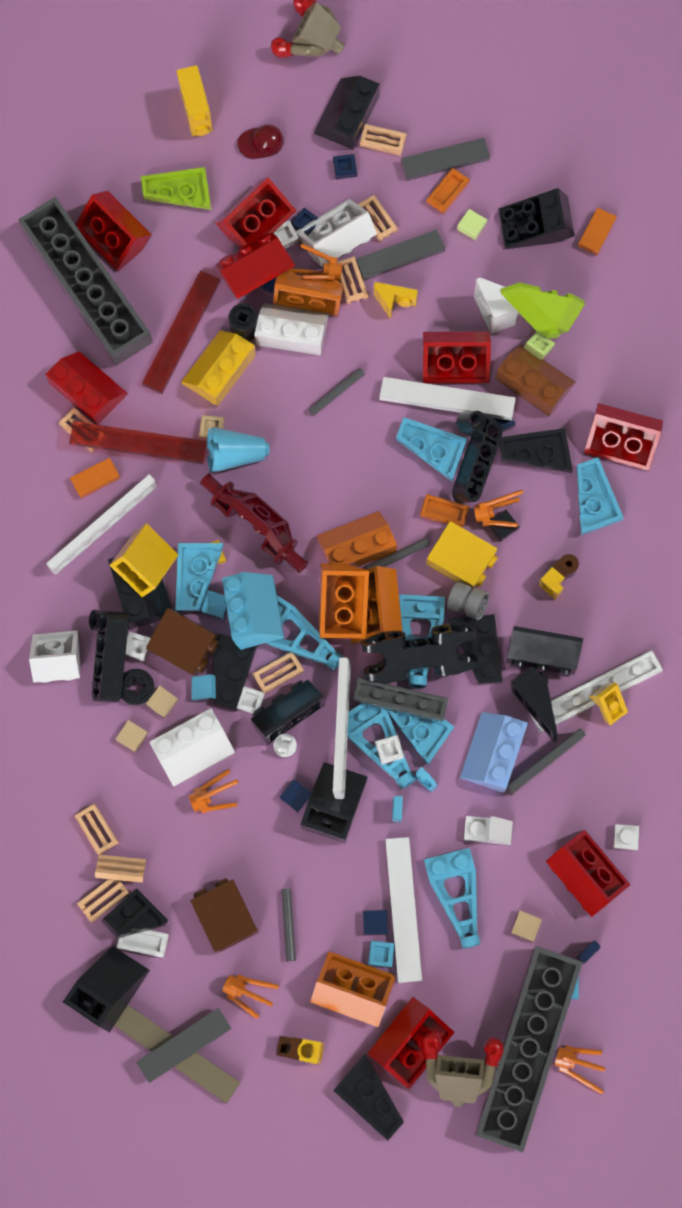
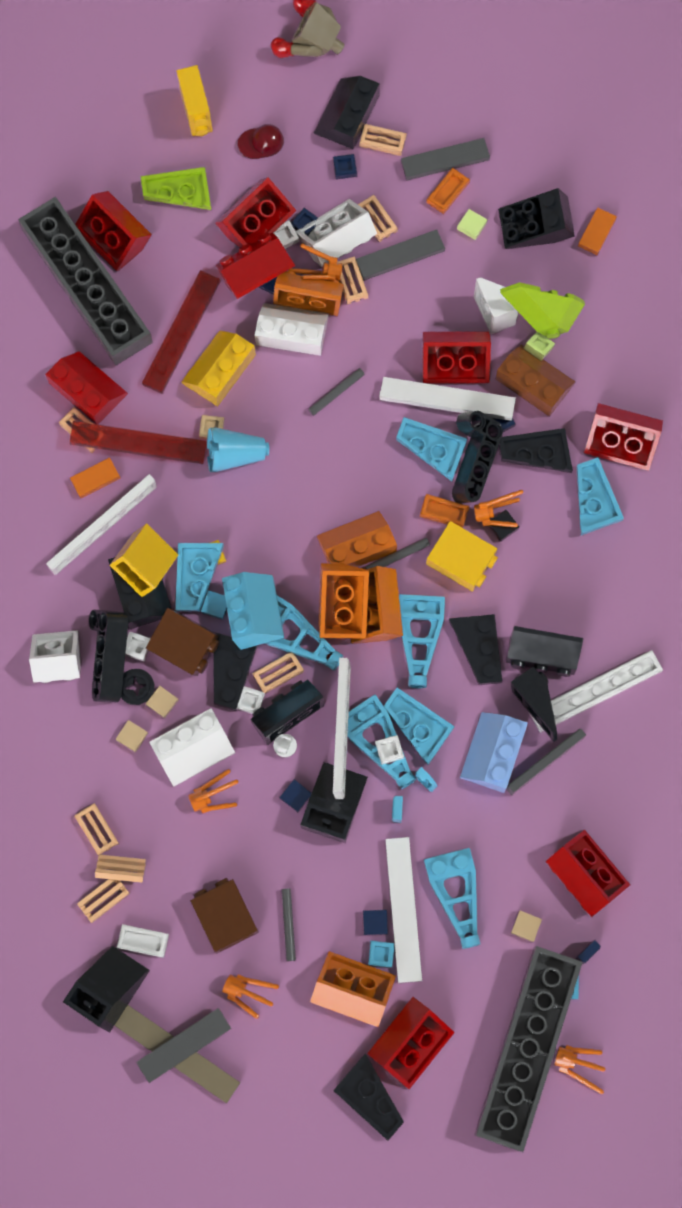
black wing [101,888,169,938] -> none
medium azure tile [192,675,216,701] -> none
dark red plate [200,473,309,573] -> none
black wheel [228,303,258,341] -> none
leg [276,1036,325,1065] -> none
dark grey tile [352,677,449,722] -> none
black piece [361,624,479,683] -> none
yellow slope [374,282,418,318] -> none
dark tan torso [421,1031,504,1107] -> none
light grey wheel [447,582,489,620] -> none
white slope [464,816,513,845] -> none
leg [538,554,579,600] -> none
yellow slope [589,682,628,726] -> none
white plate [613,824,639,851] -> none

